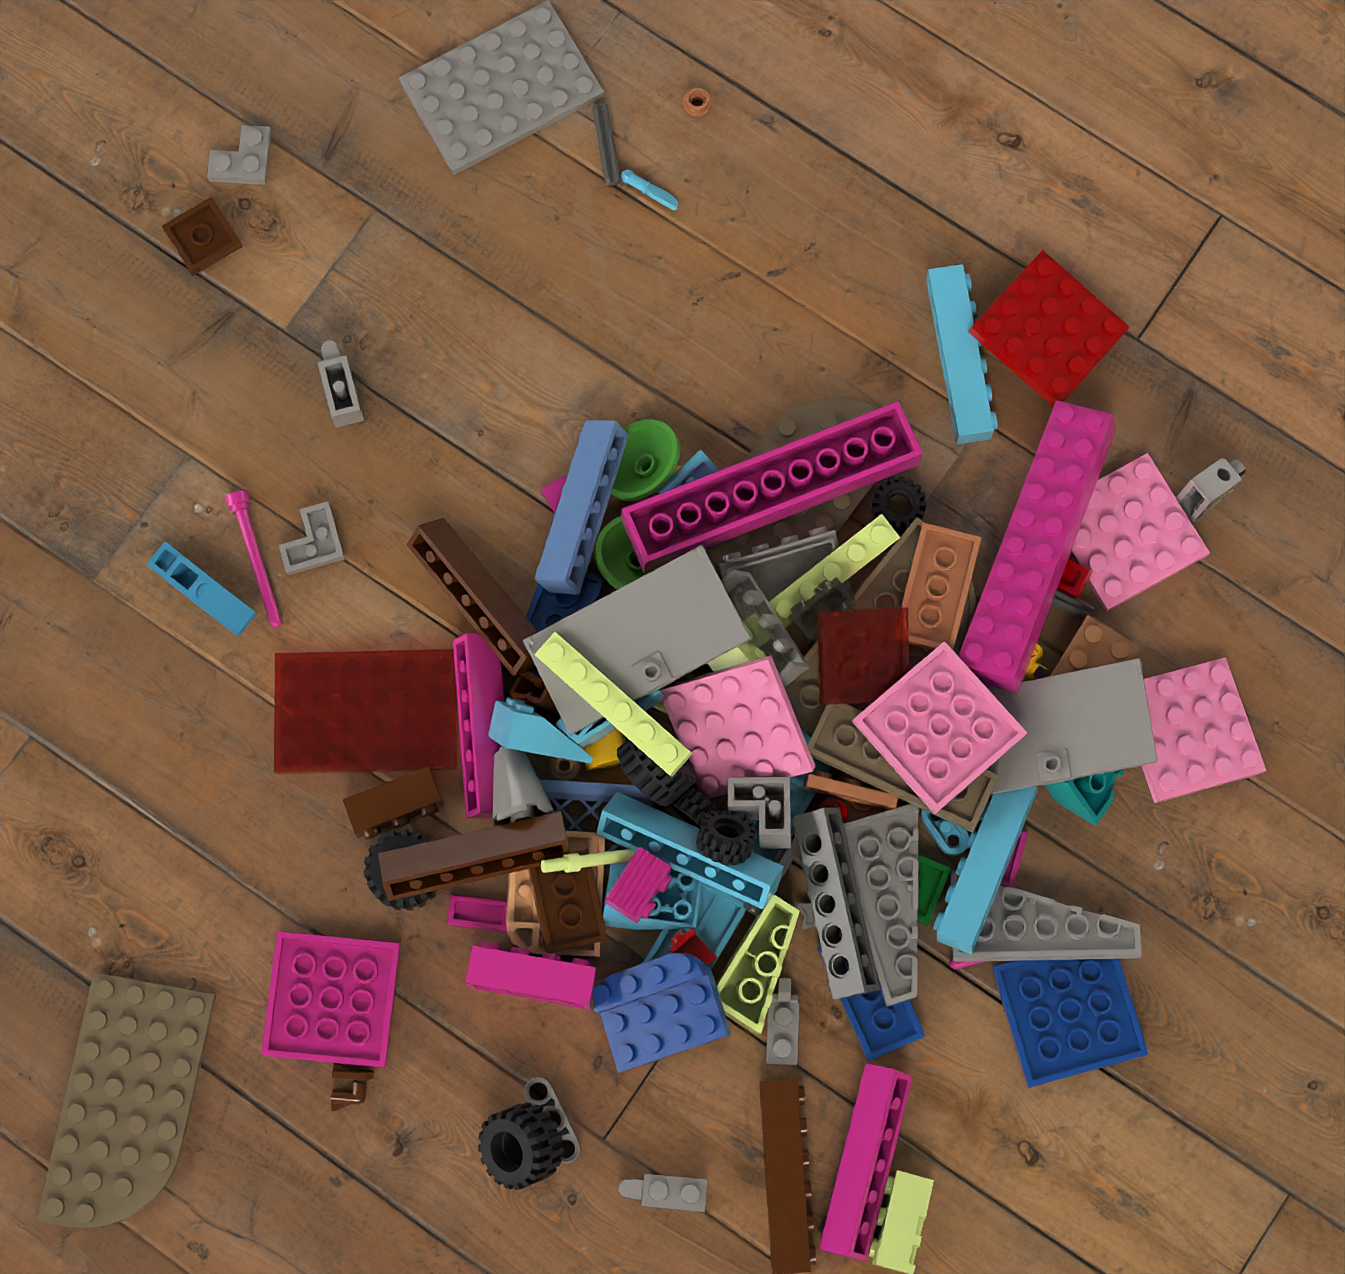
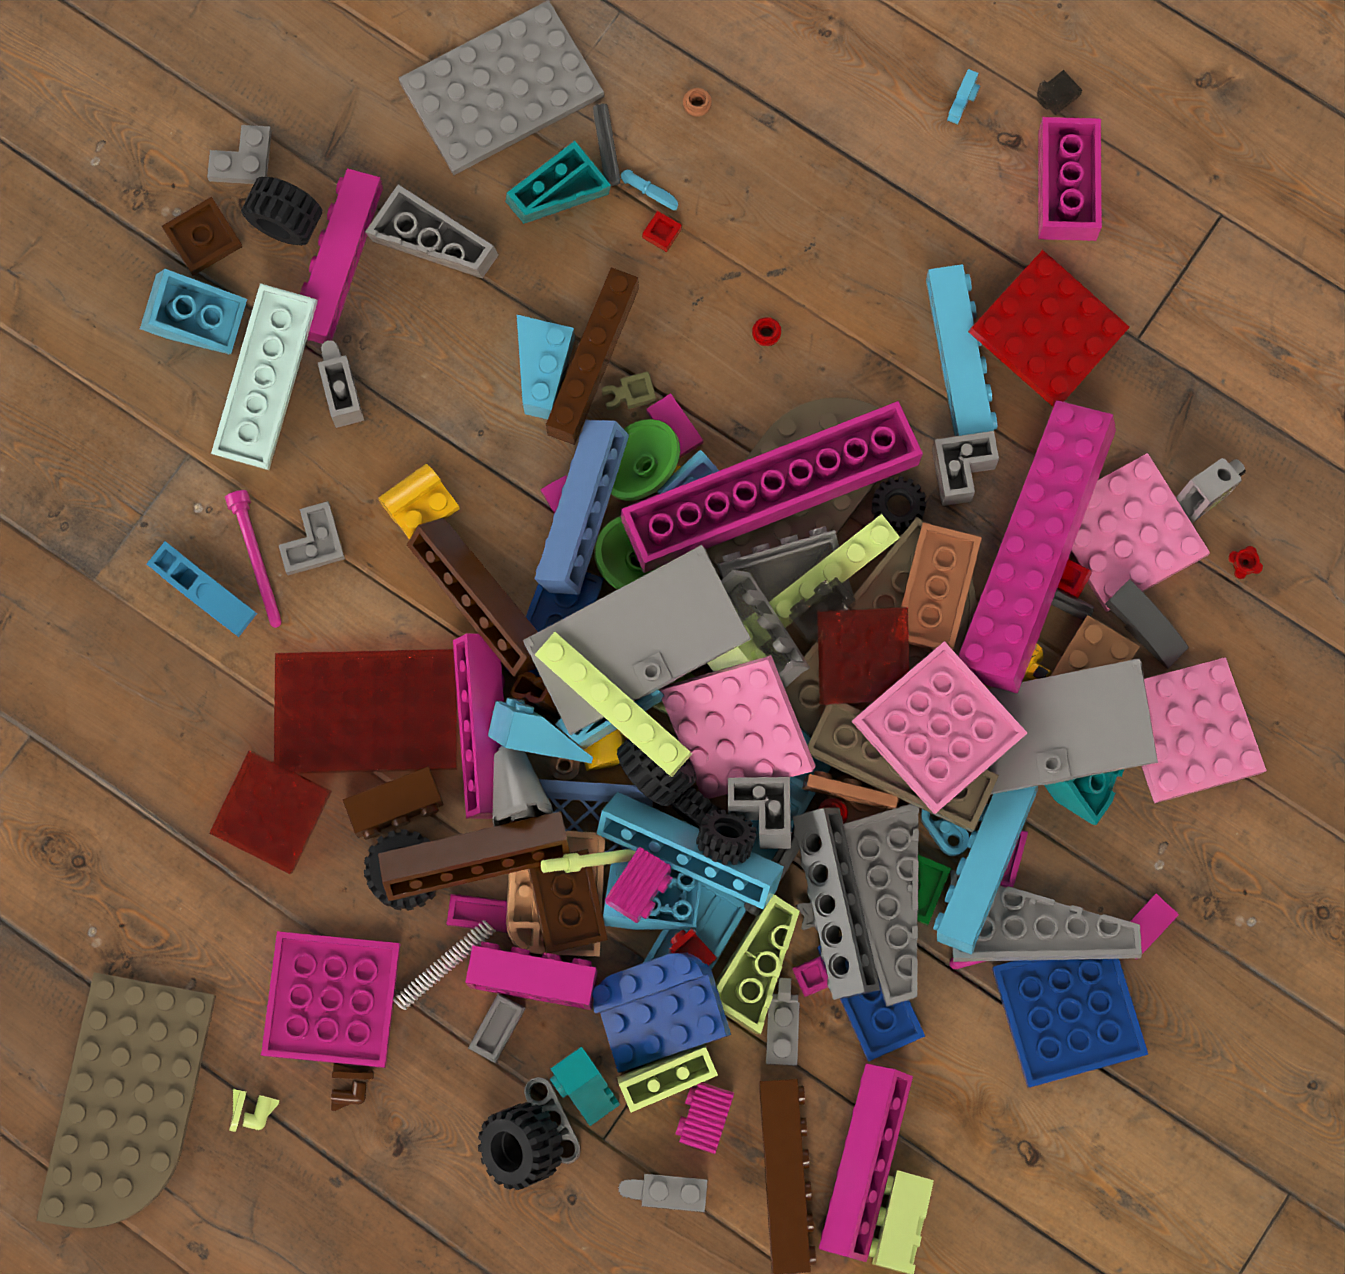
none -> medium azure slope [140,269,247,354]
none -> clear red plate [209,751,332,874]
none -> light aqua tile [211,283,318,470]
none -> yellowish green piece [229,1089,279,1132]
none -> black tyre [241,176,323,246]
none -> dark pink brick [300,168,383,344]
none -> light grey wedge [365,184,499,279]
none -> yellow brick [378,464,460,540]
none -> white piece [393,920,496,1010]
none -> light grey tile [468,993,526,1064]
none -> teal wedge [505,141,611,224]
none -> medium azure wedge [517,315,575,419]
none -> reddish brown brick [546,267,639,445]
none -> teal wedge [550,1047,620,1126]
none -> olive plate [602,371,656,410]
none -> yellowish green brick [617,1044,718,1113]
none -> red plate [642,211,682,252]
none -> dark pink tile [646,393,703,458]
none -> dark pink brick [675,1082,734,1154]
none -> red plate [752,317,781,346]
none -> dark pink tile [792,956,828,998]
none -> light grey brick [932,431,999,506]
none -> medium azure plate [947,69,980,125]
none -> clear smoke bracket [1037,70,1083,115]
none -> dark pink brick [1038,117,1102,241]
none -> dark grey slope [1105,579,1189,669]
none -> dark pink tile [1129,894,1179,960]
none -> red plate [1228,546,1263,579]

